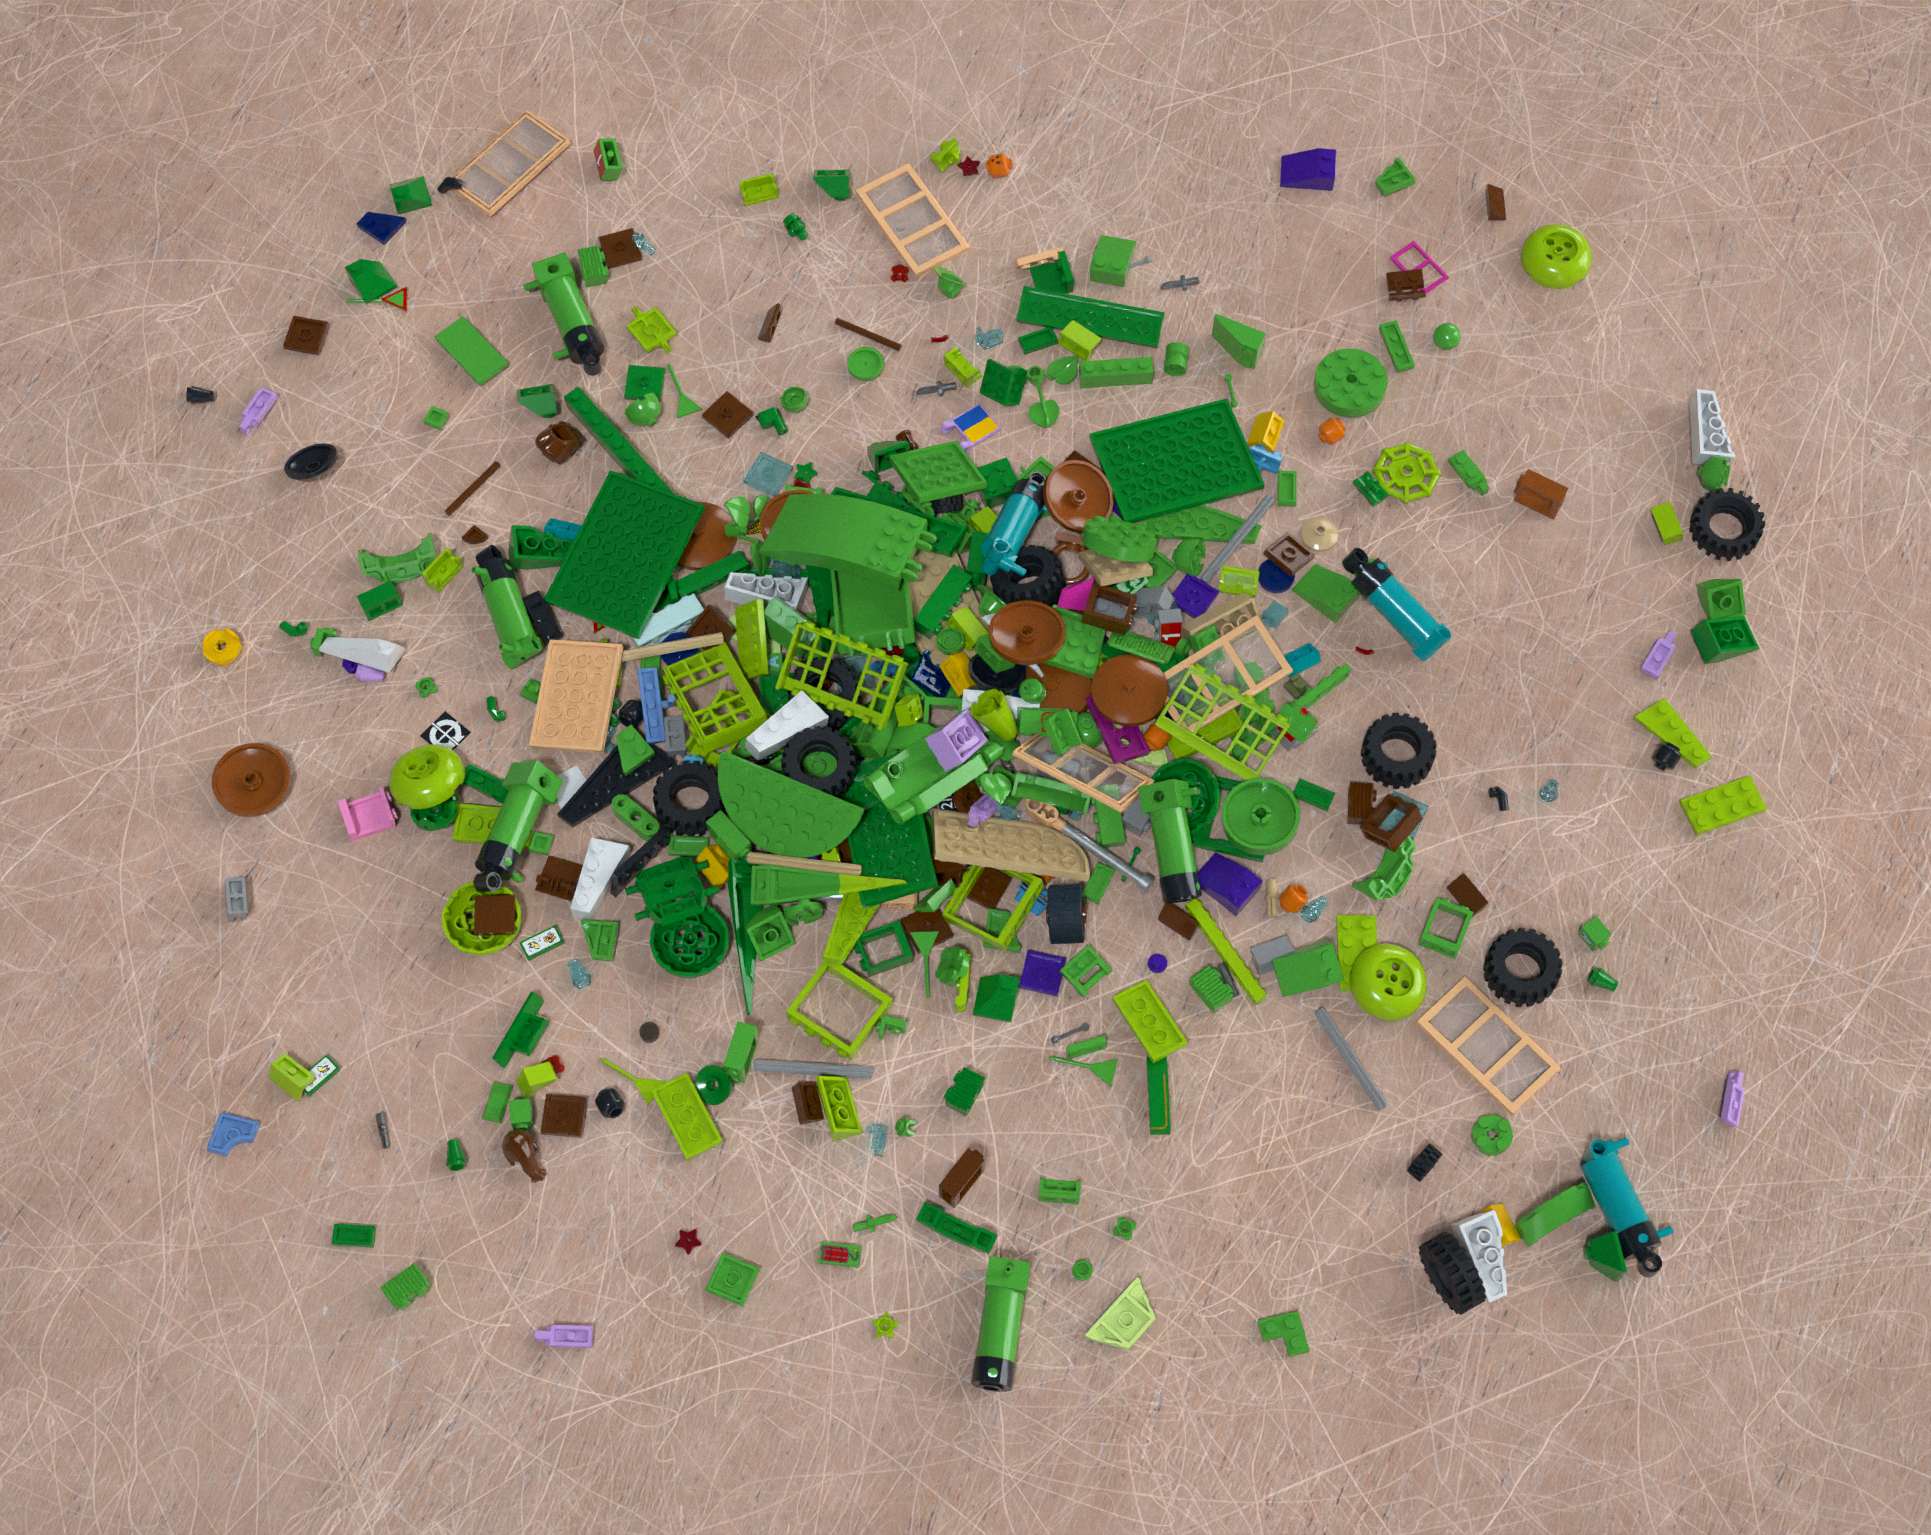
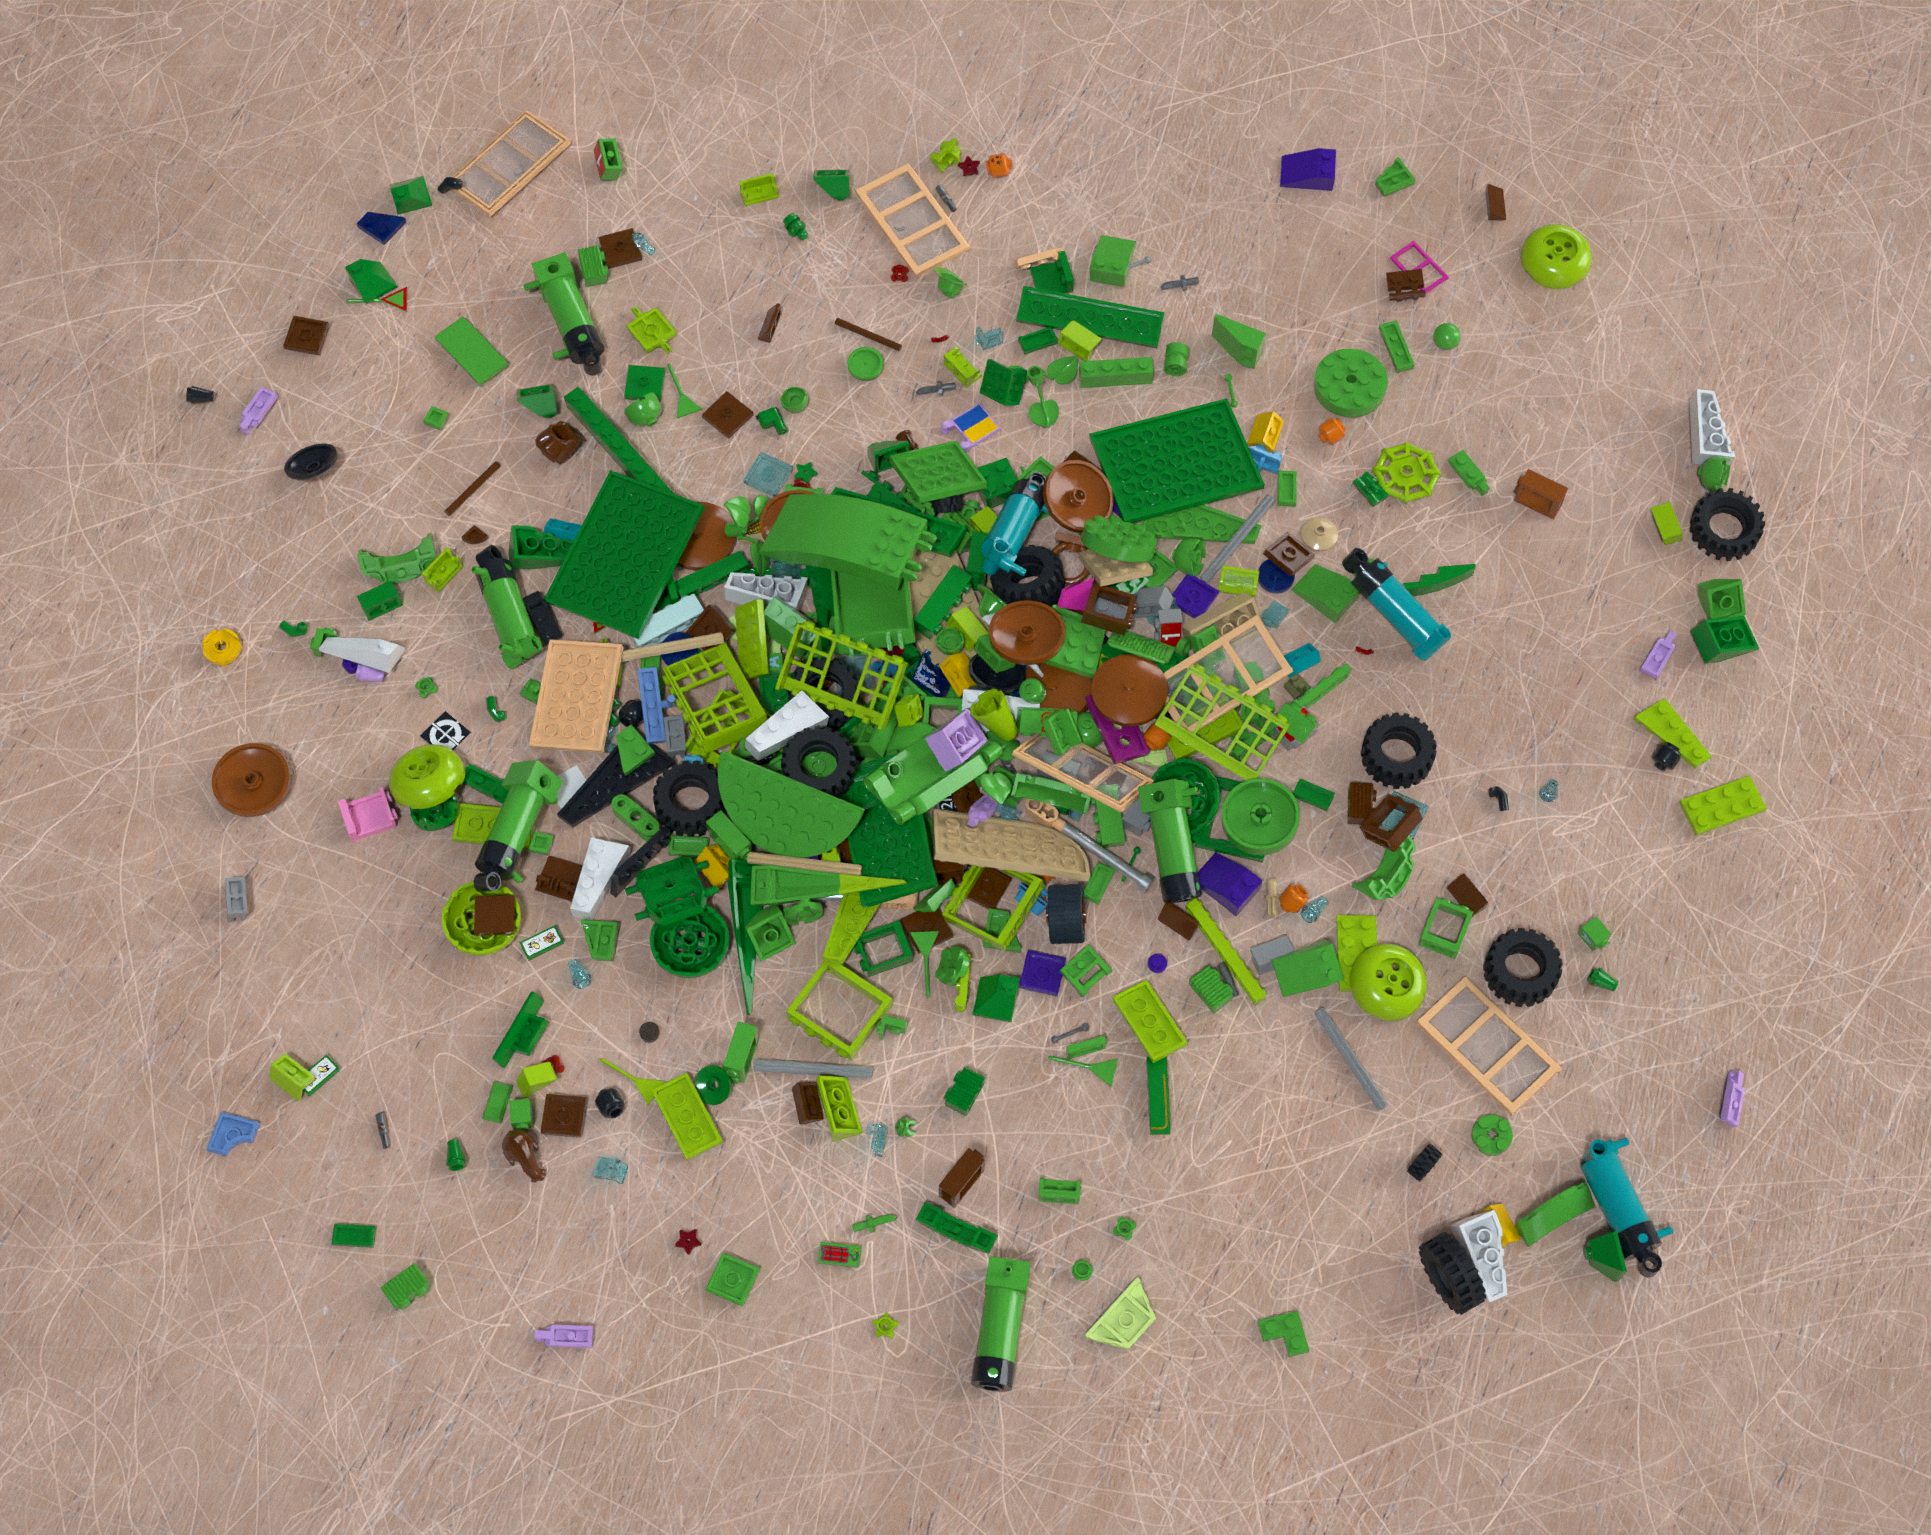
none -> clear light blue bracket [592,1157,628,1184]
none -> flat silver pin [935,184,957,212]
none -> green slope [1403,564,1476,596]

